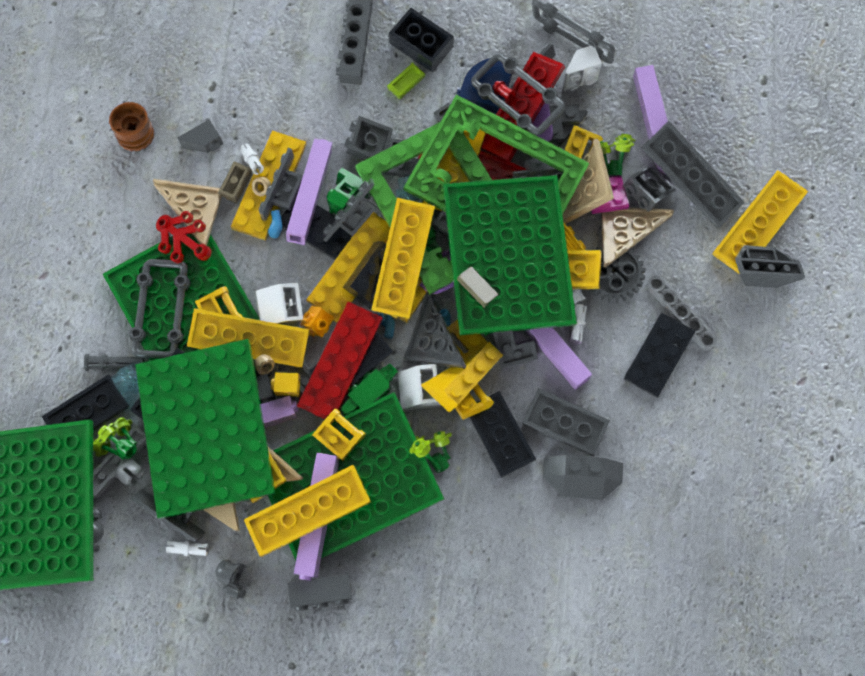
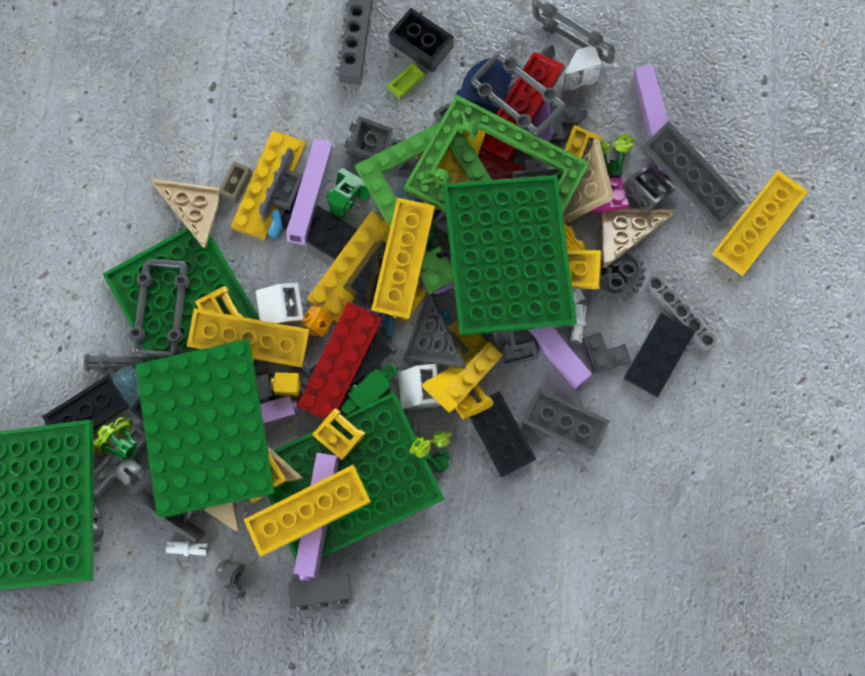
dark orange wheel [109,102,154,151] -> none
red plant [156,211,211,264] -> none
dark grey slope [177,120,223,153] -> none
white pin [240,144,264,175] -> none
tan piece [252,177,271,196] -> none
tan piece [254,355,275,375] -> none
dark grey bracket [322,178,376,242] -> none
slope [457,266,498,308] -> none
red pin [493,81,516,102] -> none
dark grey wedge [543,455,623,500] -> none
dark grey wedge [735,245,805,288] -> none
none -> dark grey plate [582,332,632,375]

